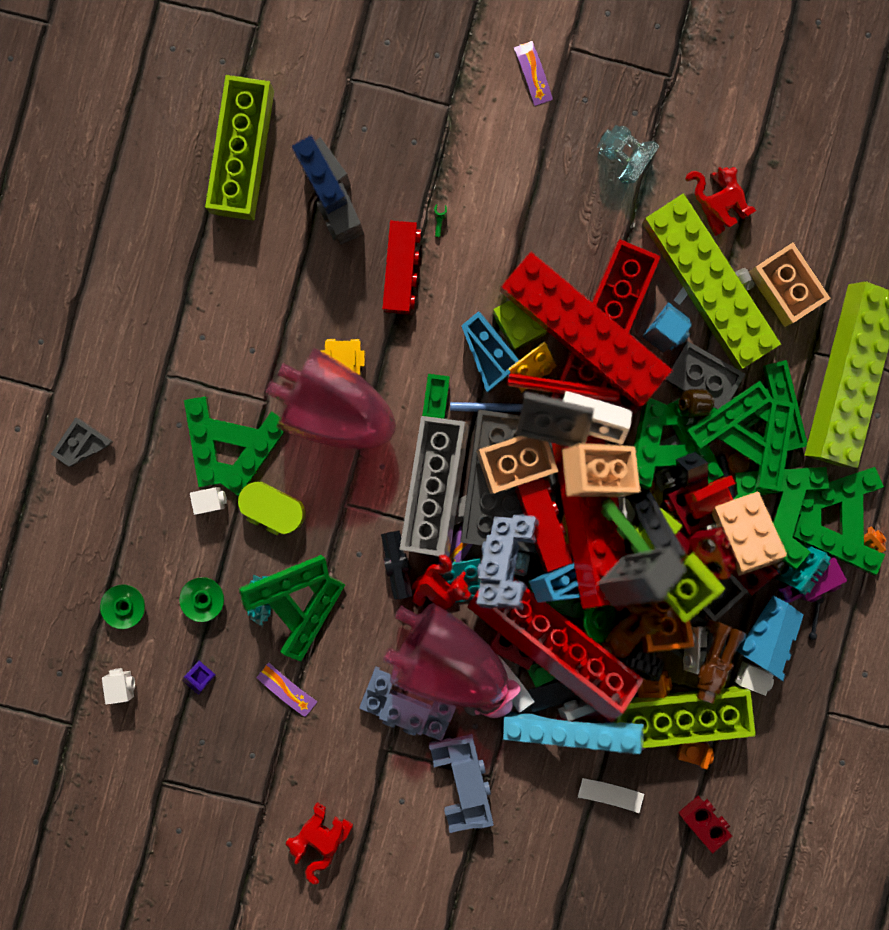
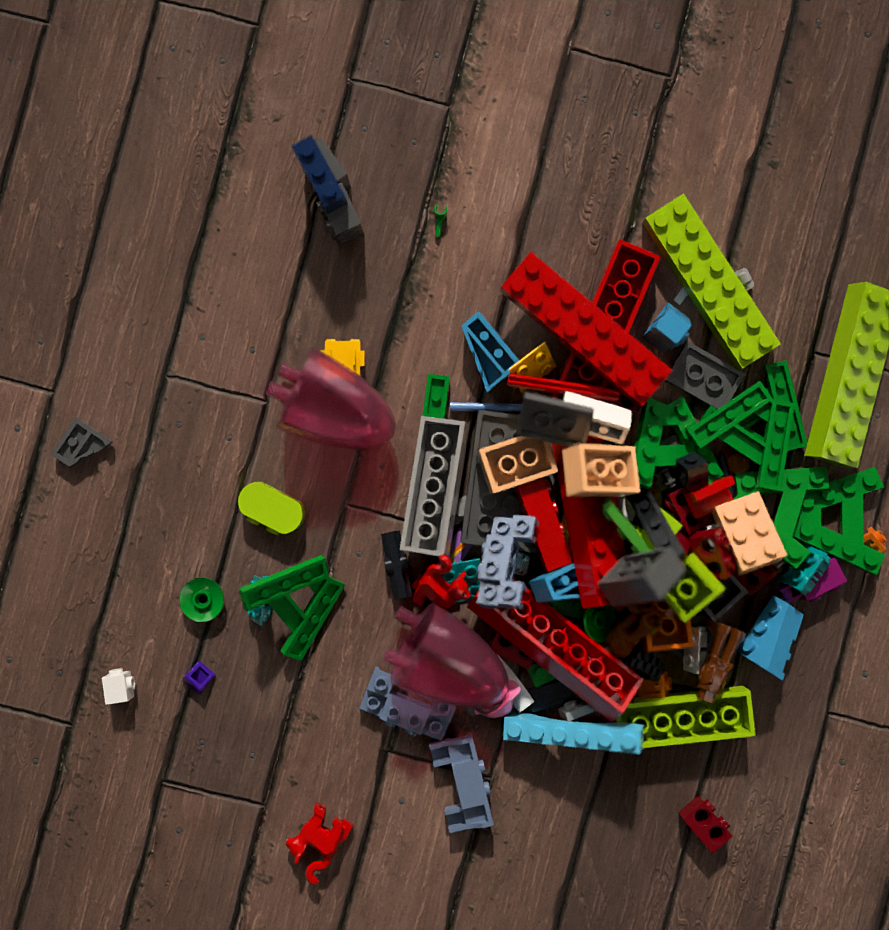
green dish [100,584,145,629] -> none
green plate [184,396,291,496] -> none
white brick [190,487,227,515] -> none
lime brick [205,75,274,221] -> none
medium lavender sticker [256,662,317,717] -> none
red brick [382,220,421,315] -> none
lime brick [492,300,548,352] -> none
medium lavender sticker [514,41,553,106] -> none
white sticker [578,778,644,813] -> none
clear light blue tile [597,125,659,184] -> none
orange bracket [676,742,714,770] -> none
dark brown head [678,389,714,418] -> none
red animal [685,167,756,236] -> none
white brick [735,661,774,696] -> none
light nougat brick [749,243,831,327] -> none
black hinge [808,595,824,641] -> none

